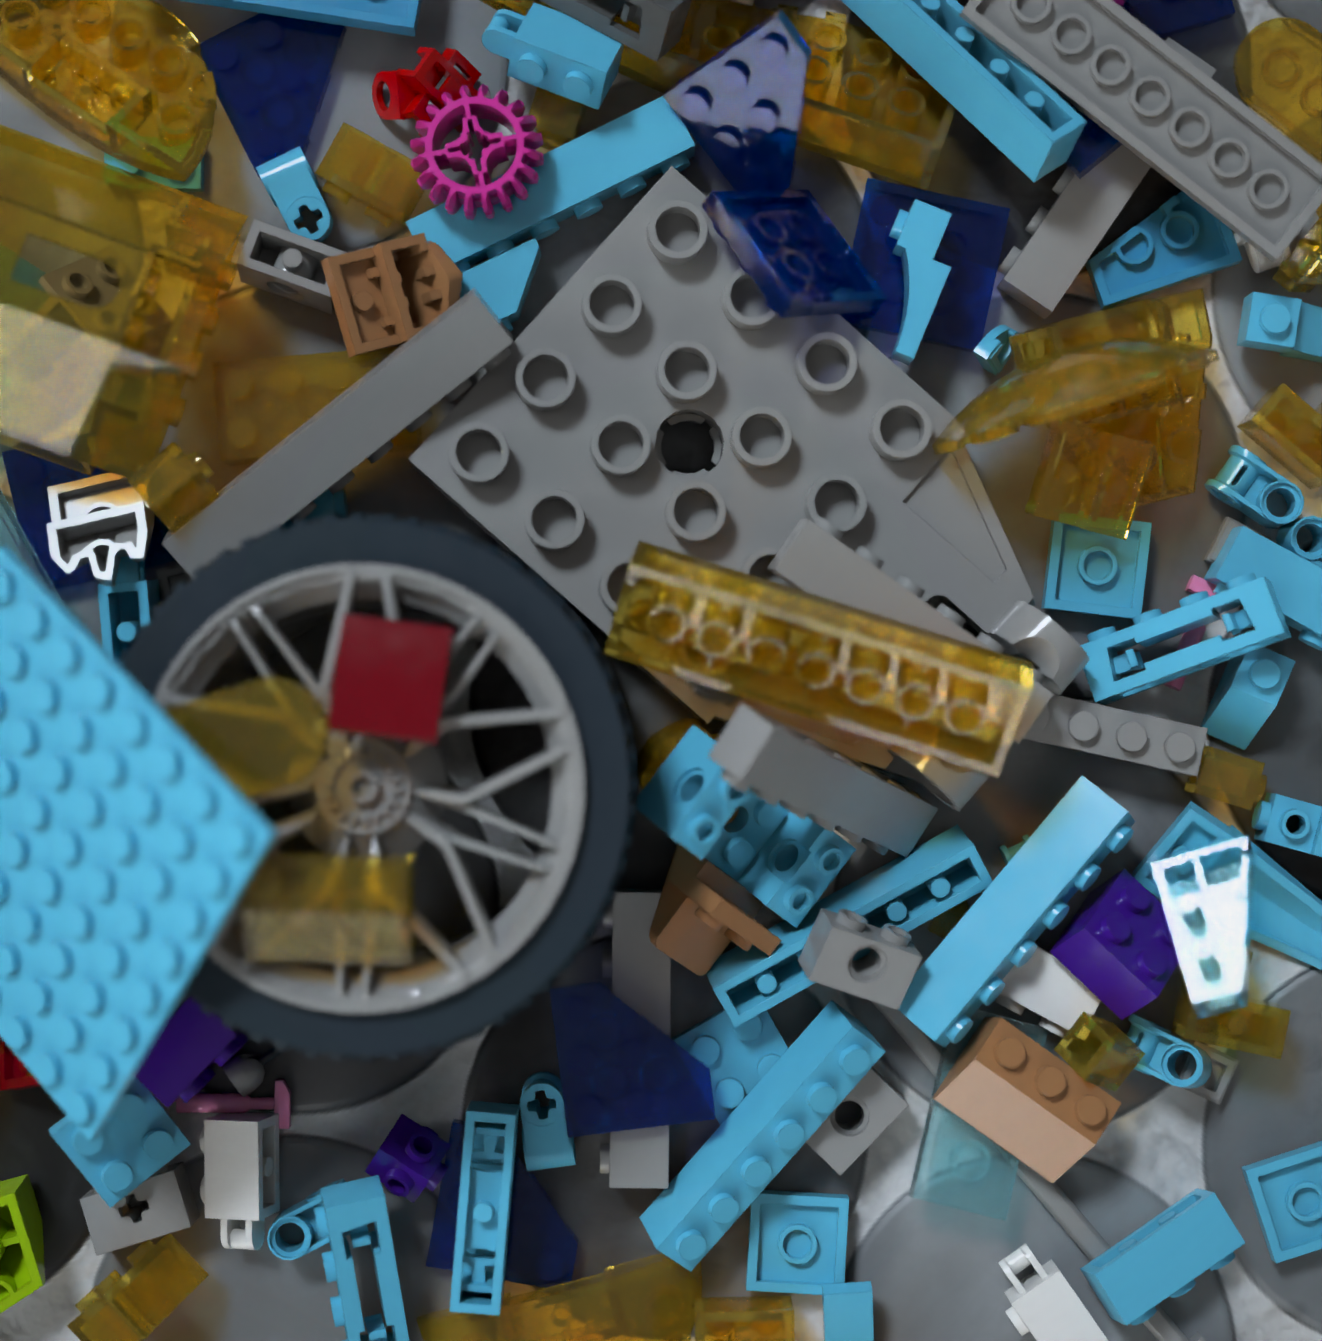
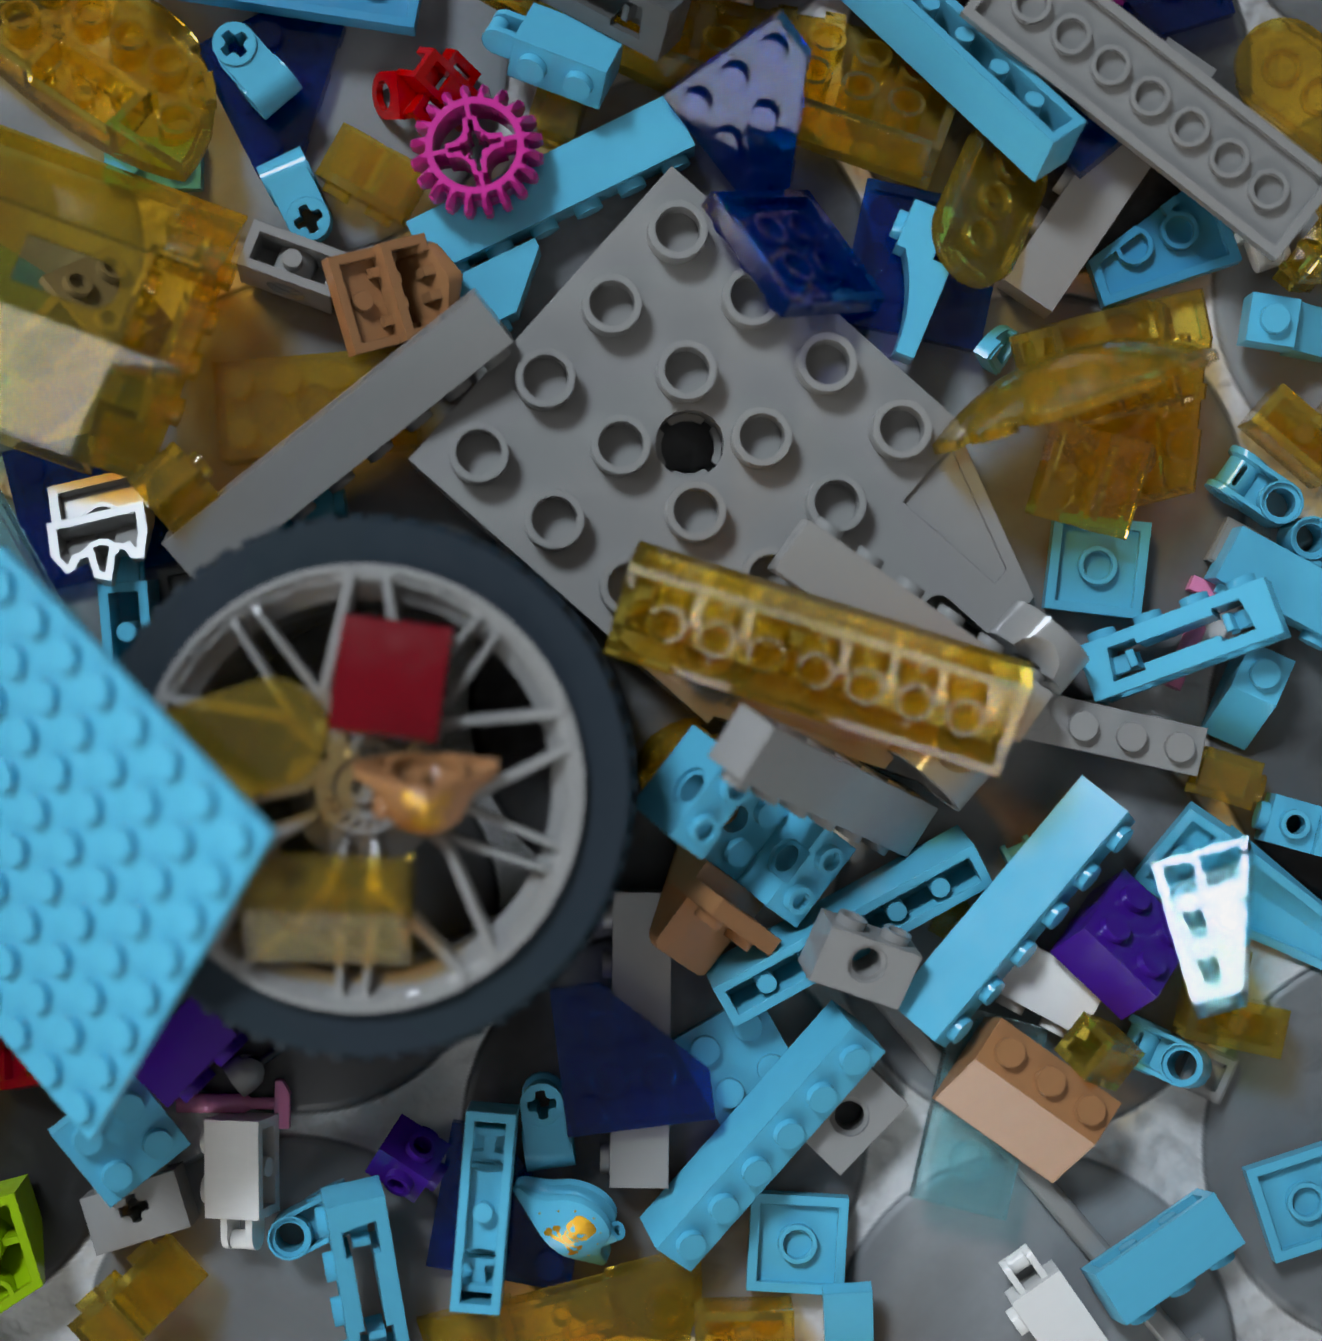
none -> medium azure piece [212,21,303,120]
none -> medium nougat hat [353,751,499,835]
none -> medium azure hat [513,1176,625,1266]
none -> clear yellow tile [931,128,1048,288]

